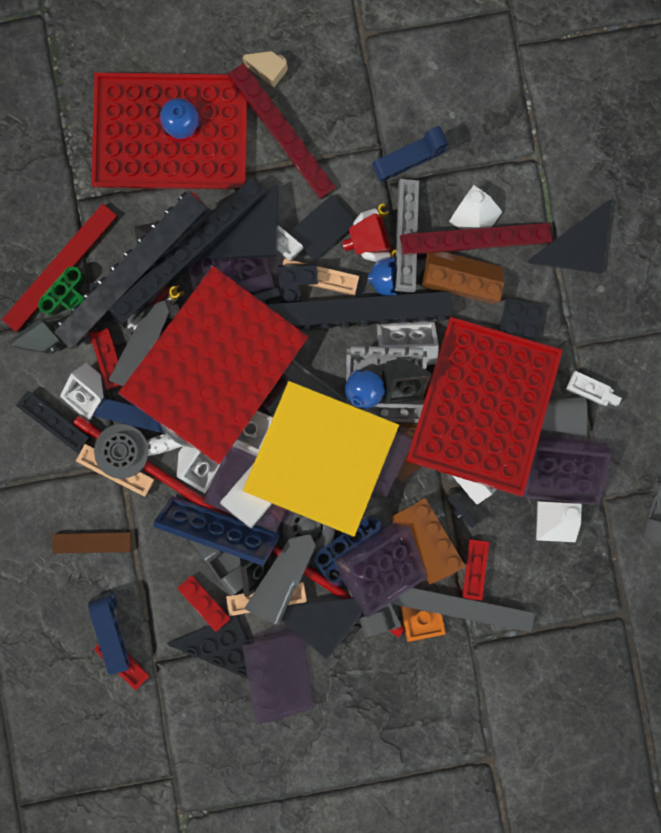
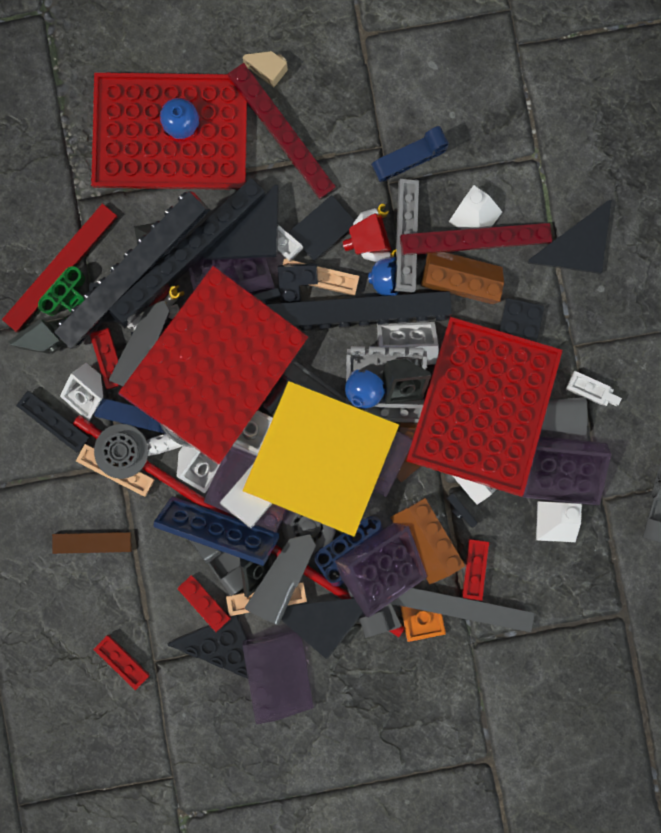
dark blue beam [88,592,130,675] -> none

